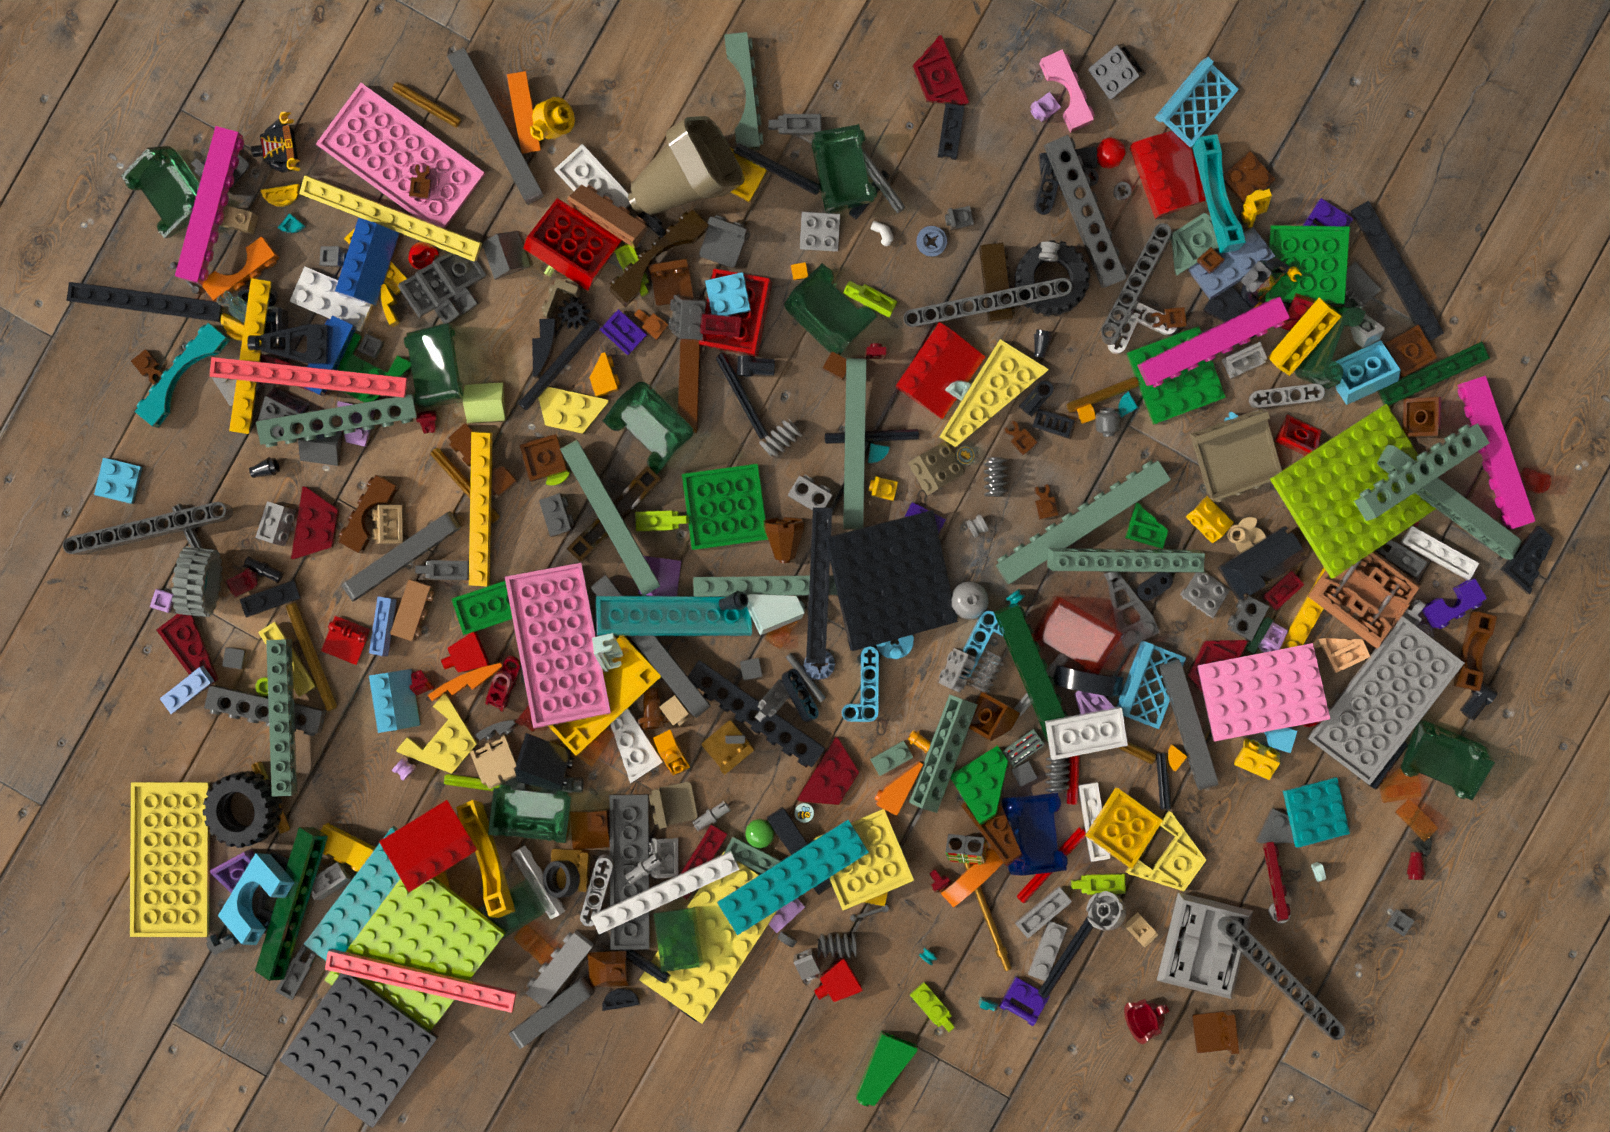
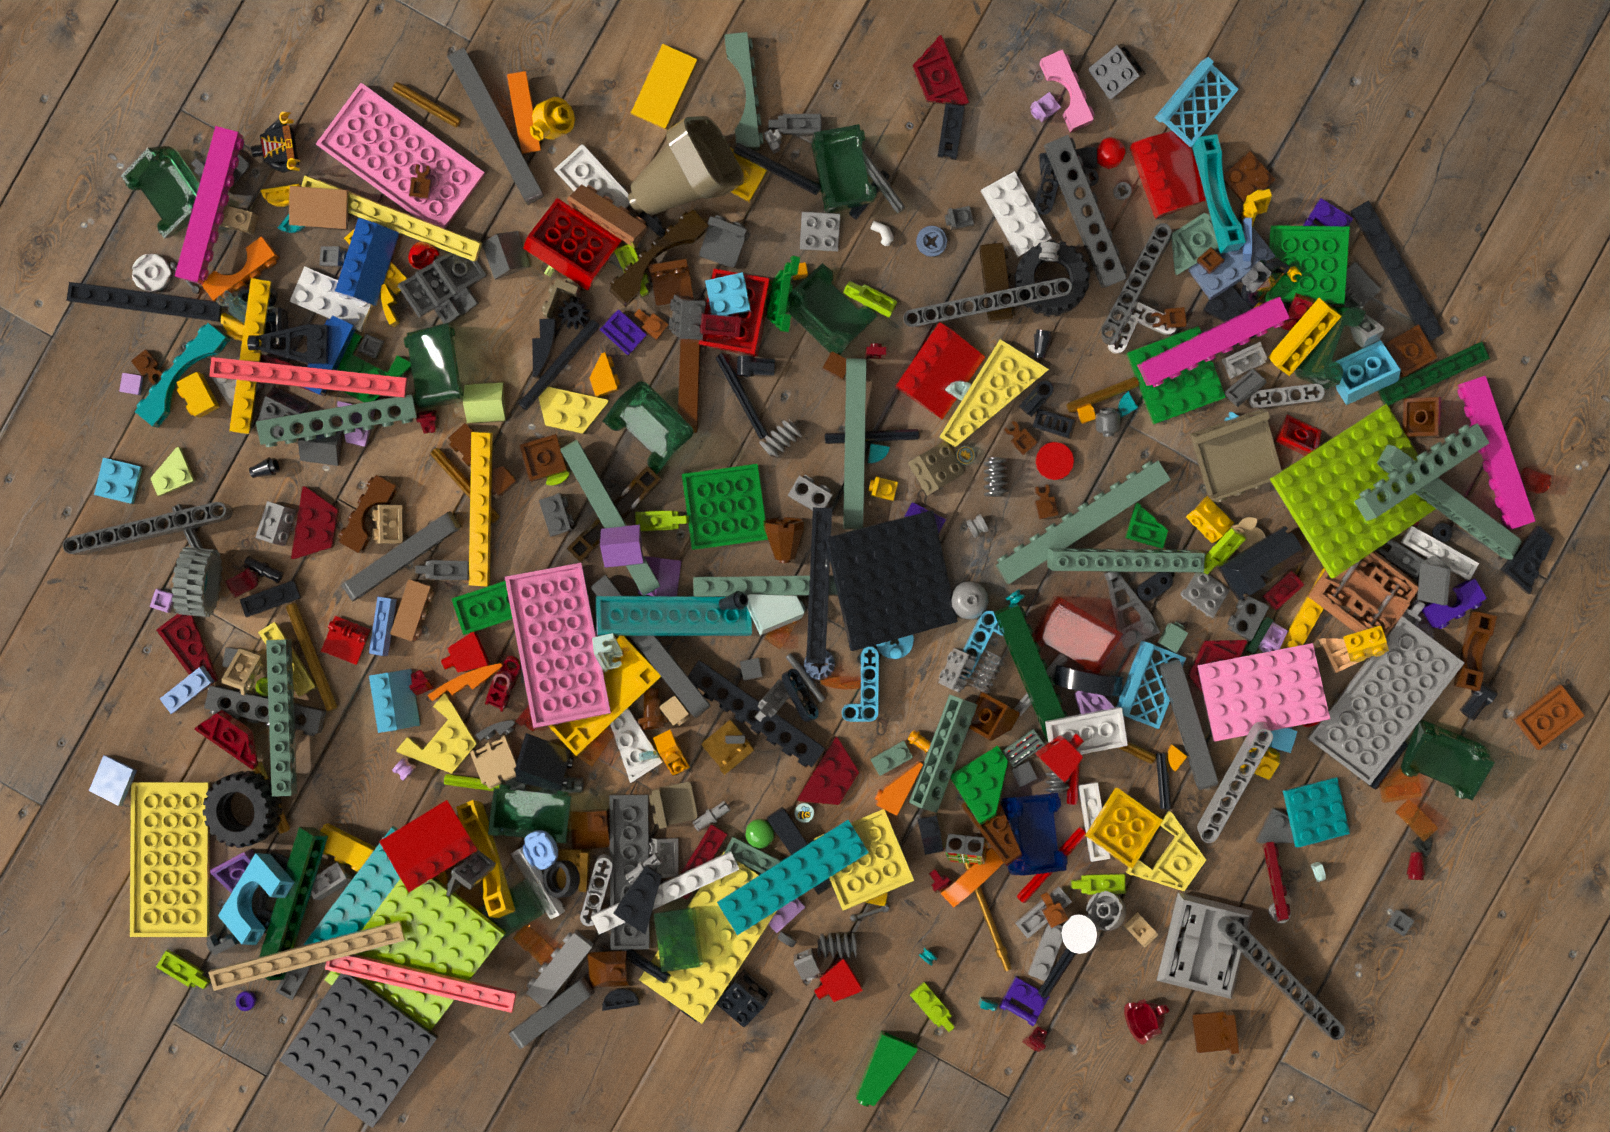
none -> tile [89,755,137,806]
none -> lavender tile [119,373,143,395]
none -> white tile [132,254,172,292]
none -> yellowish green wing [150,447,195,496]
none -> lime hinge [156,949,211,989]
none -> yellow brick [176,372,220,418]
none -> dark red wing [194,709,258,770]
none -> tan plate [209,920,405,991]
none -> tan bracket [222,649,263,696]
none -> dark purple tile [236,991,257,1011]
none -> medium nougat tile [289,186,349,229]
none -> dark grey bracket [446,850,496,897]
none -> light blue tile [523,830,558,869]
none -> medium lavender slope [600,525,644,568]
none -> black wing [613,864,662,934]
none -> yellow tile [631,44,697,130]
none -> clear light blue tile [639,751,659,761]
none -> black bracket [716,969,773,1027]
none -> light grey plate [764,129,782,154]
none -> green wing [766,256,800,333]
none -> clear orange slope [820,676,861,689]
none -> black slope [916,813,944,855]
none -> white plate [981,171,1051,258]
none -> dark red brick [1022,1026,1047,1052]
none -> red tile [1035,442,1074,480]
none -> red torso [1035,733,1084,782]
none -> dark orange plate [1040,892,1068,928]
none -> tile [1062,915,1100,954]
none -> sand green brick [1157,622,1188,653]
none -> light grey beam [1197,722,1273,843]
none -> lime hinge [1203,527,1246,575]
none -> dark grey tile [1224,369,1267,407]
none -> medium blue tile [1242,218,1252,261]
none -> yellow bracket [1343,626,1389,662]
none -> dark grey slope [1417,556,1451,605]
none -> black plate [1432,523,1452,542]
none -> dark orange plate [1513,685,1585,750]

